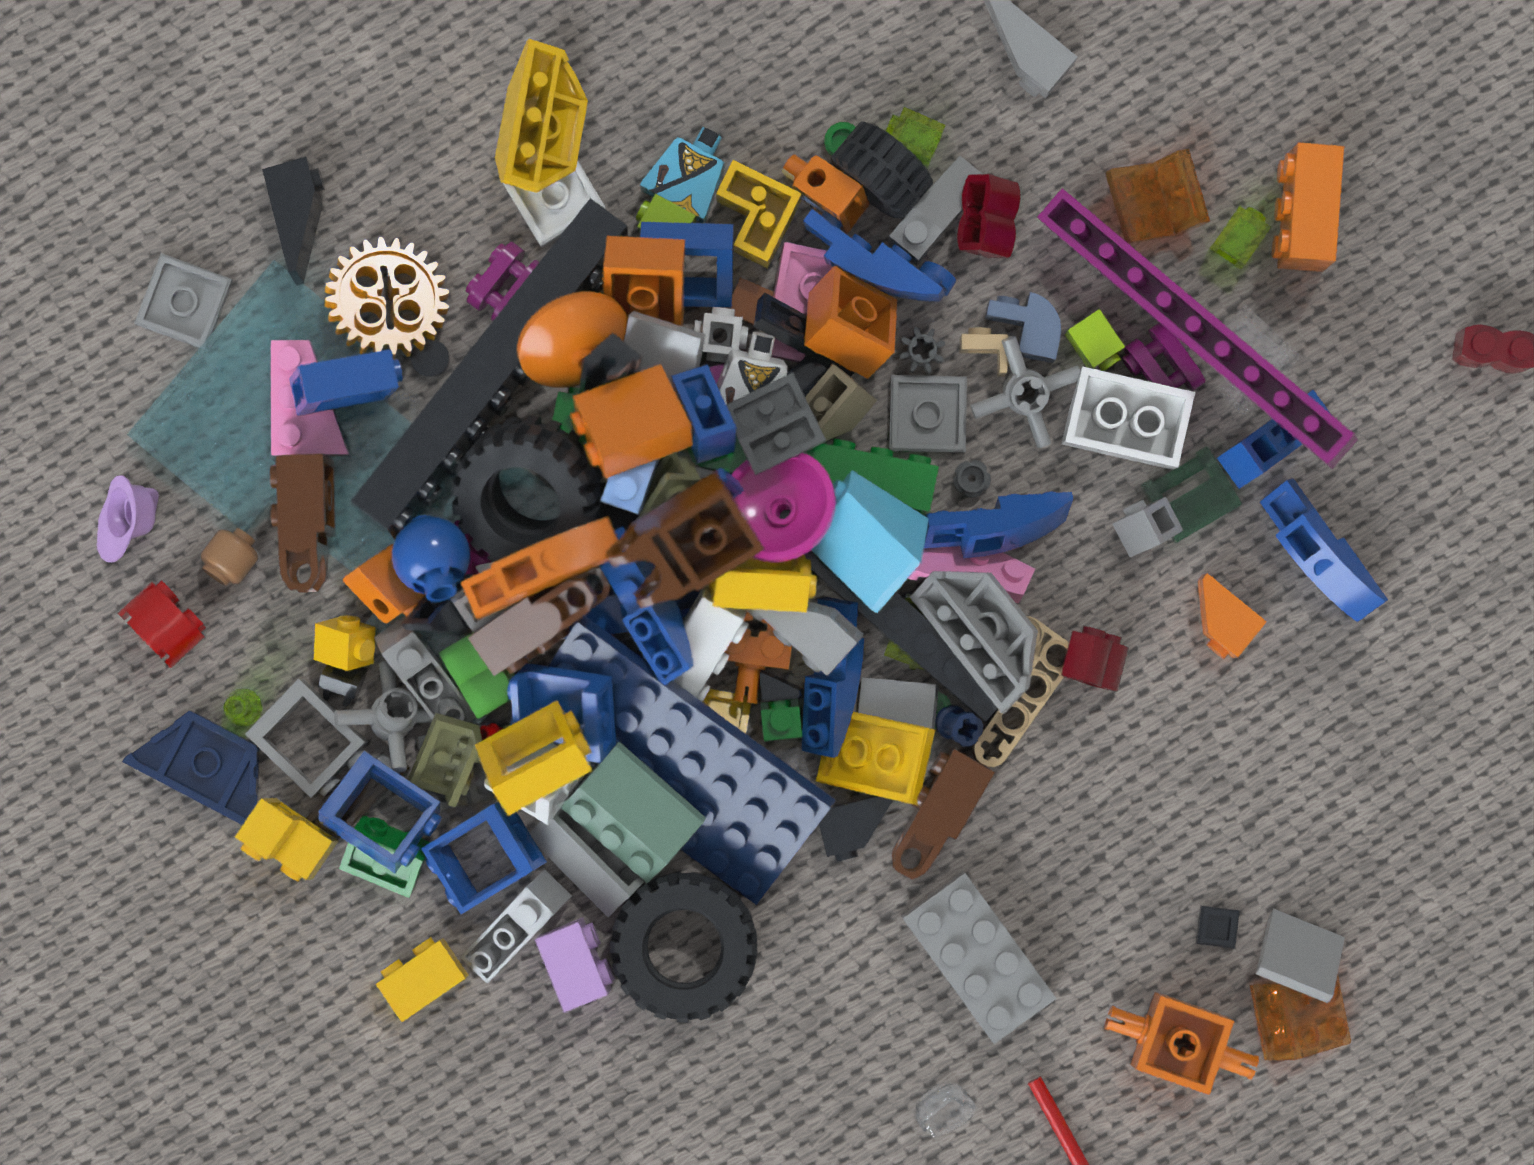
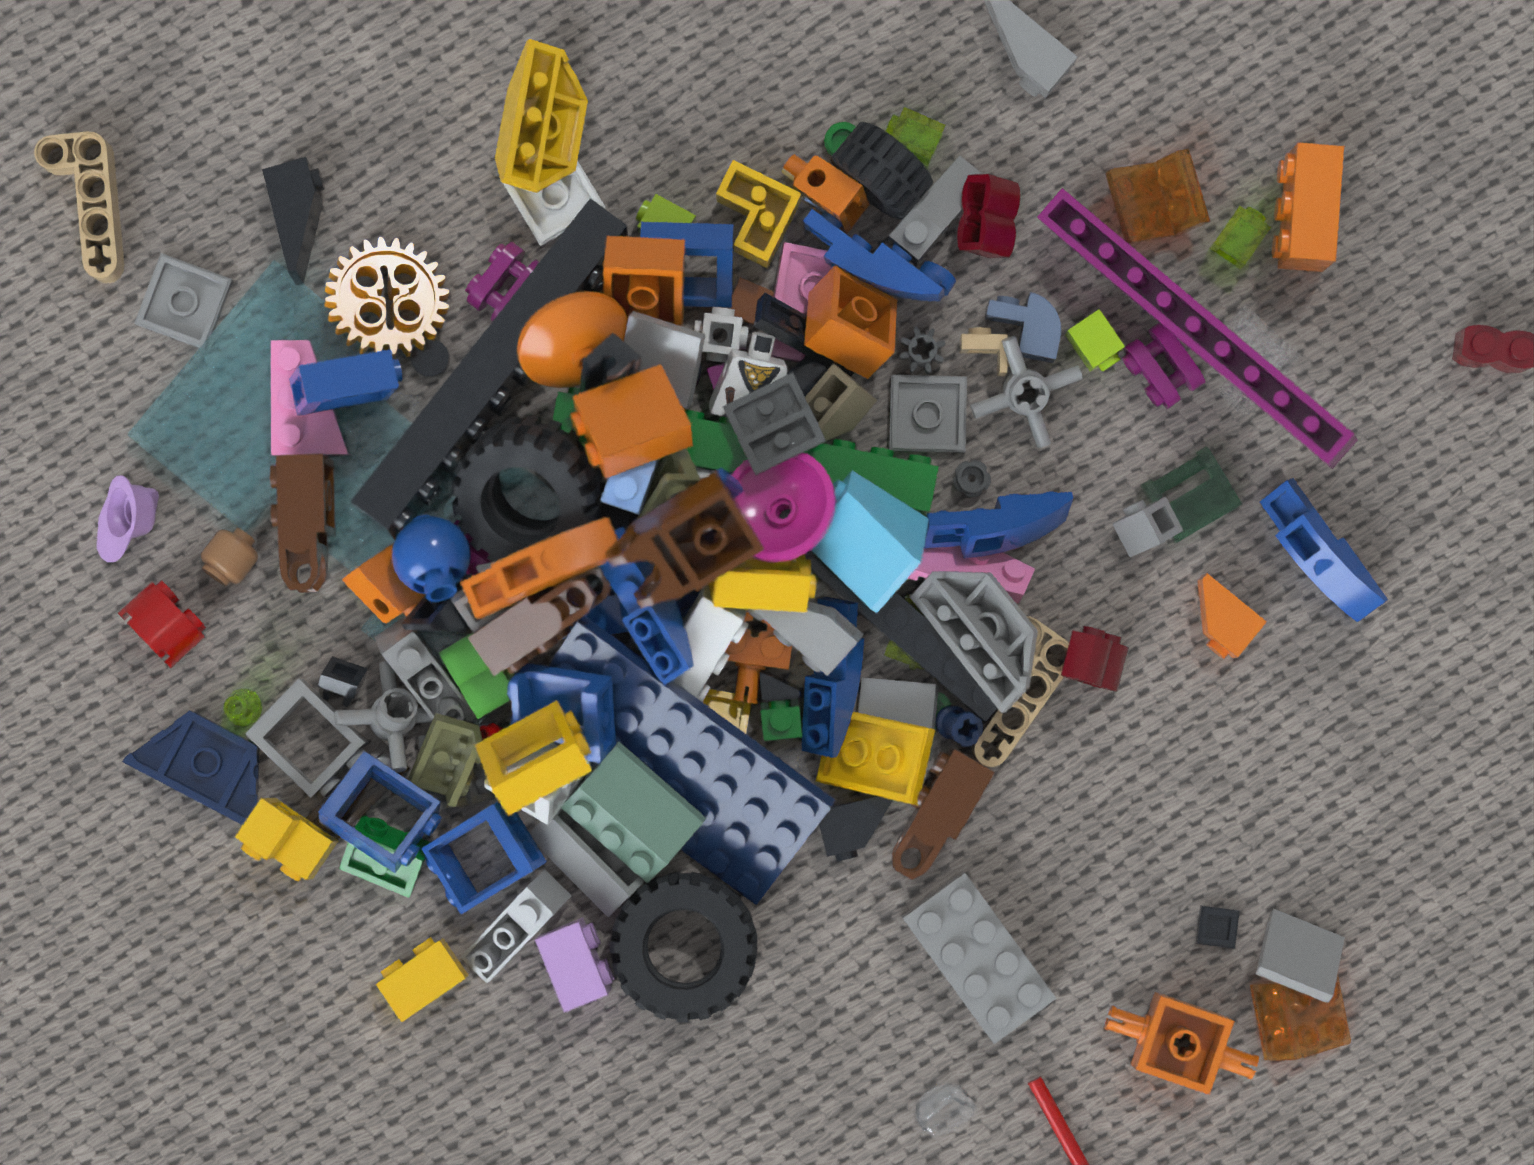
yellow brick [313,615,376,671] -> none
medium azure torso [640,127,725,223] -> none
blue slope [671,365,736,463] -> none
white slope [1061,367,1195,470] -> none
blue slope [1217,389,1331,489] -> none
none -> tan beam [34,131,124,283]

